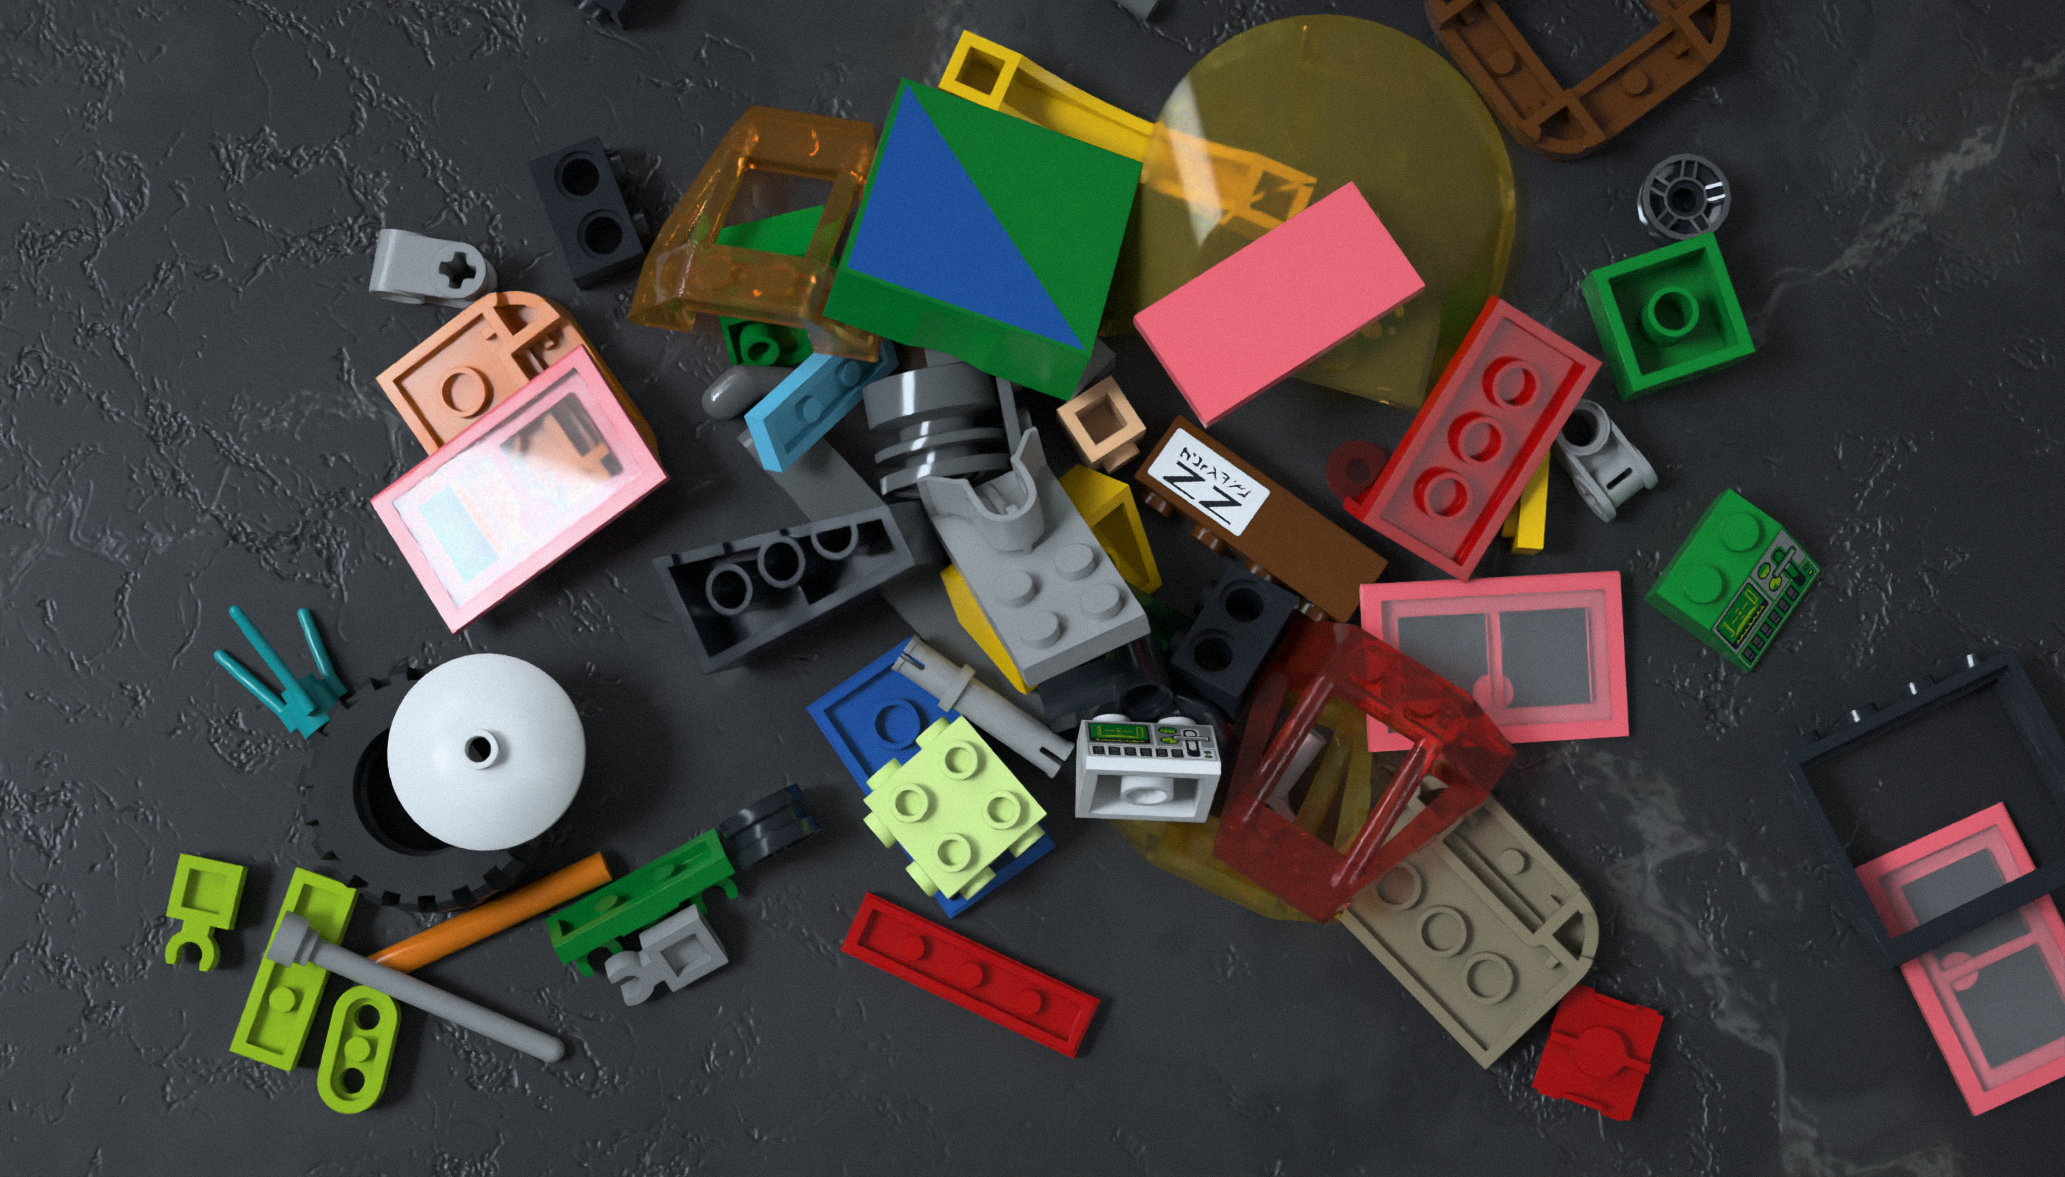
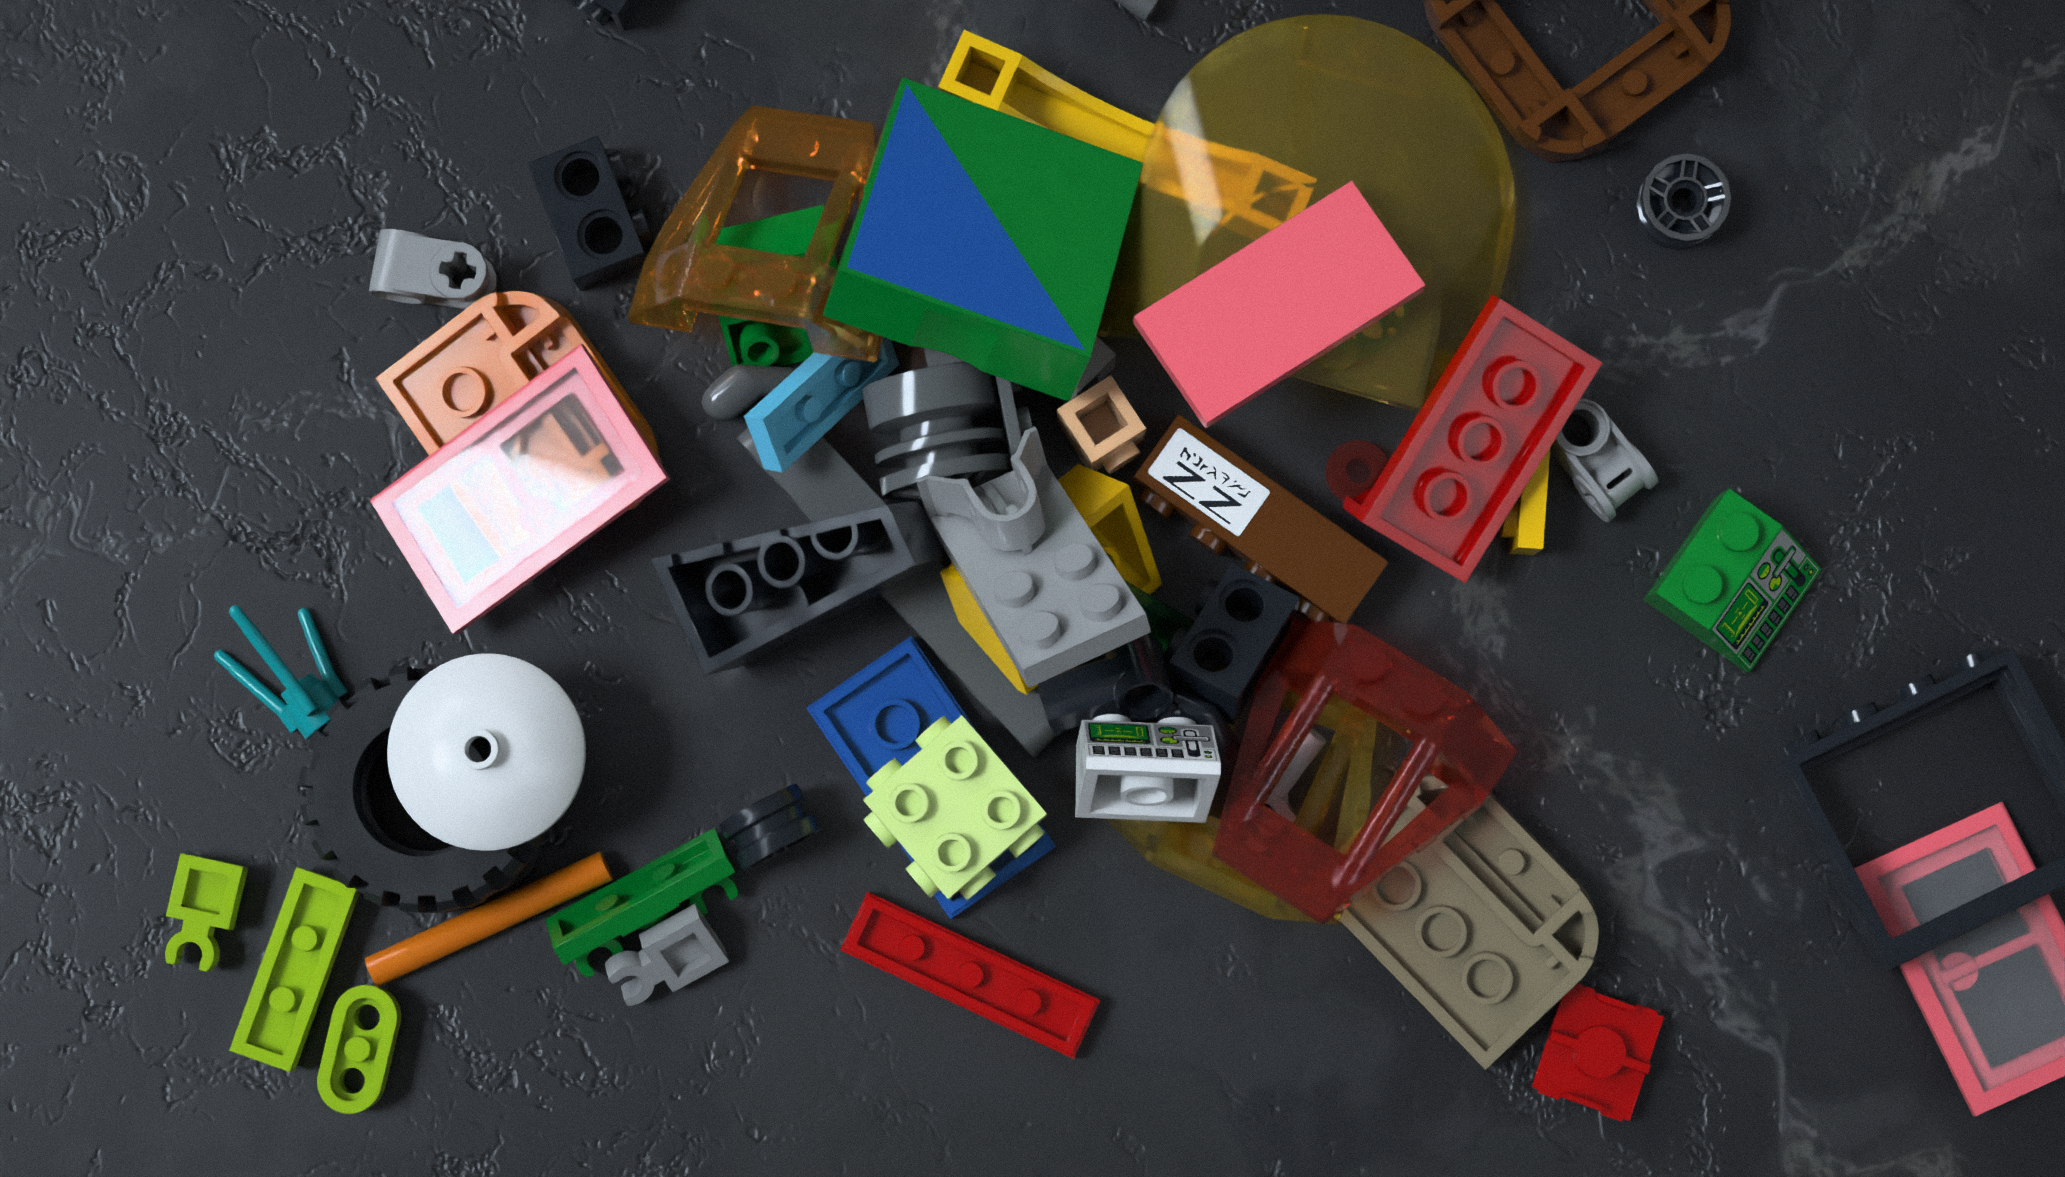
light grey piece [266,910,565,1063] -> none
light grey pin [891,635,1075,778] -> none
clear door [1359,571,1629,752] -> none
green brick [1580,231,1756,403] -> none

